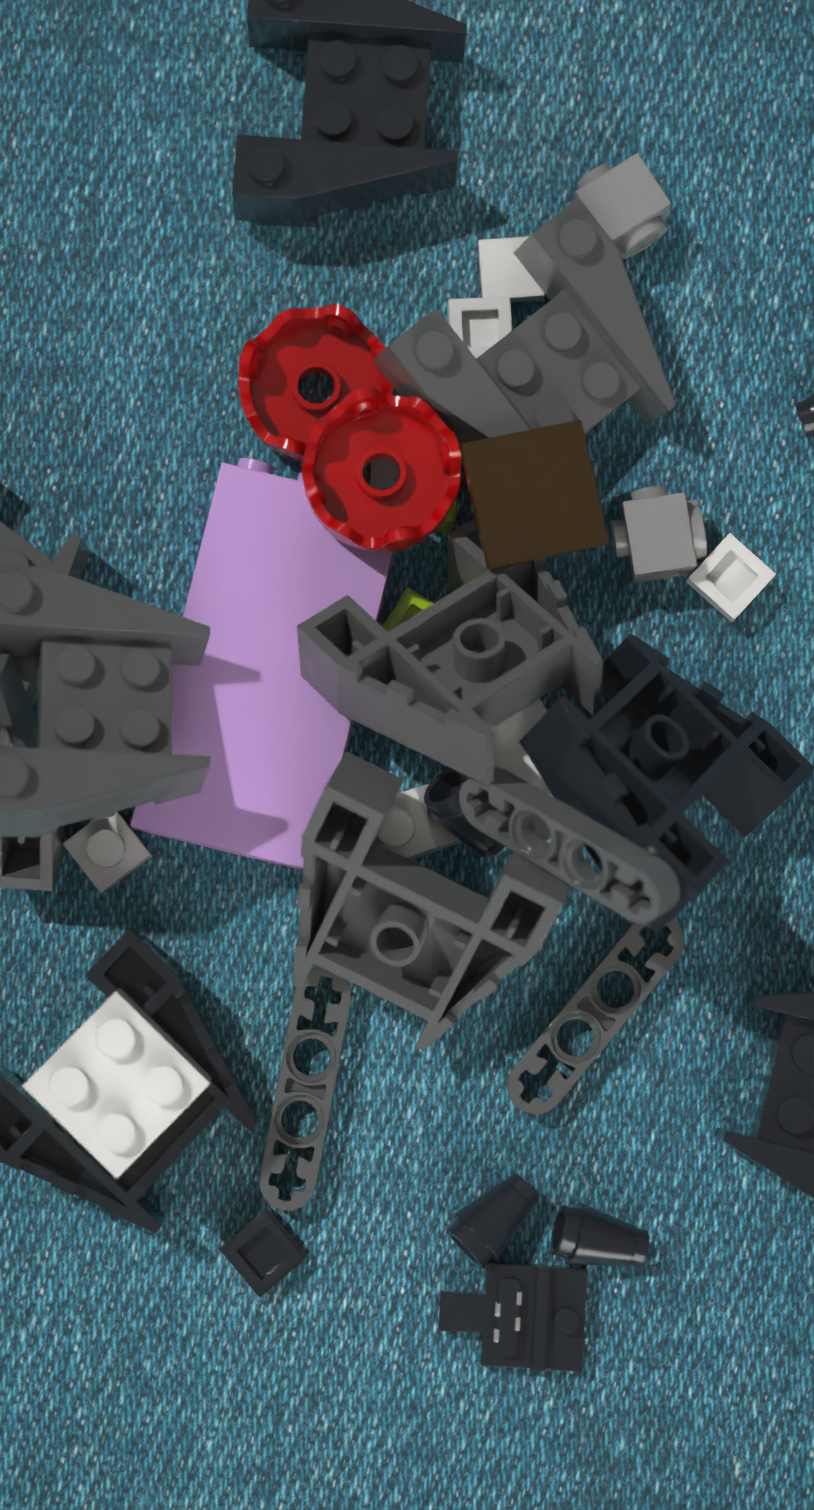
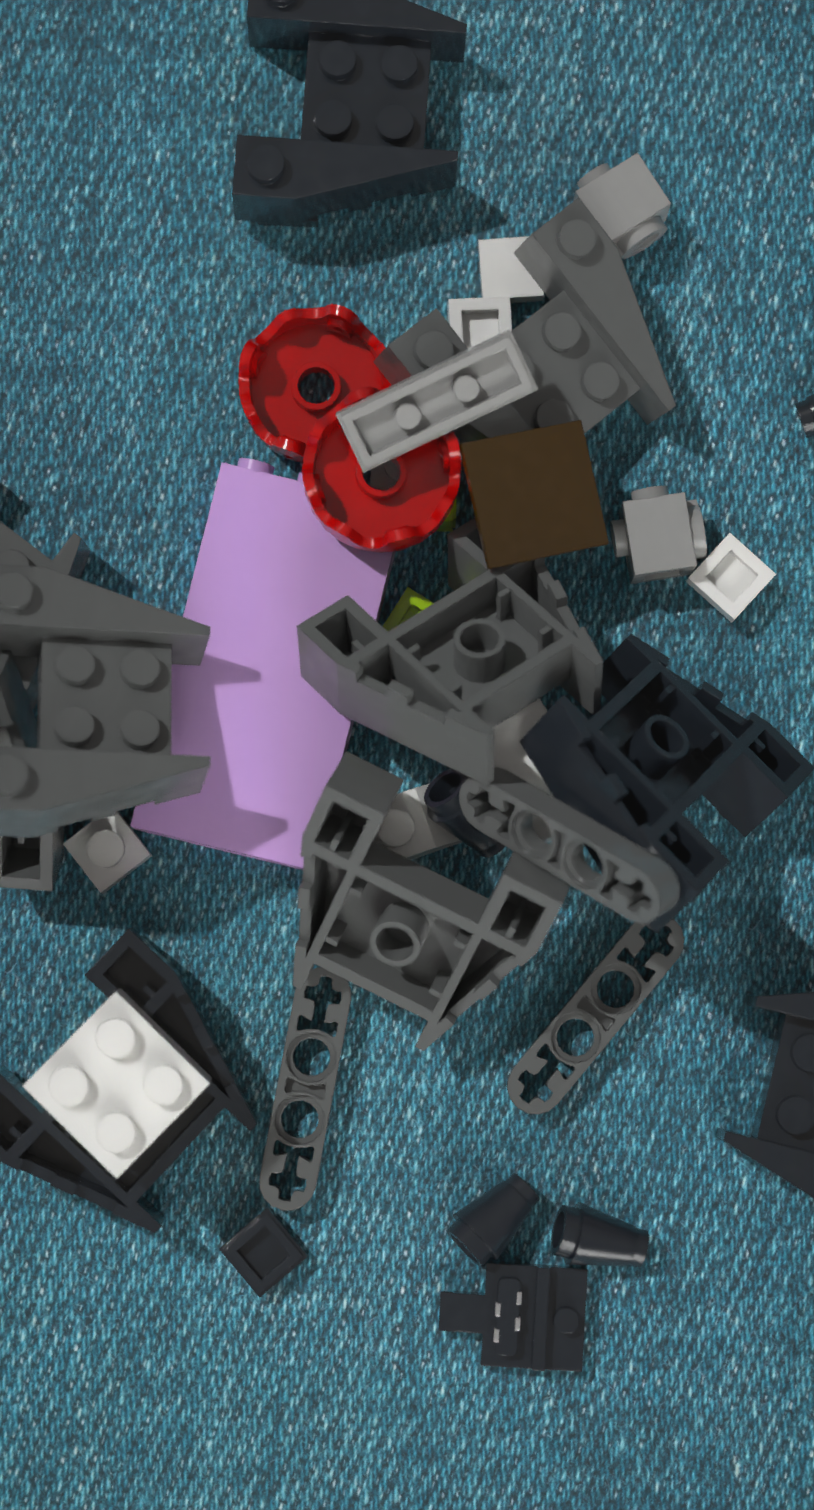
none -> light grey tile [336,329,538,472]

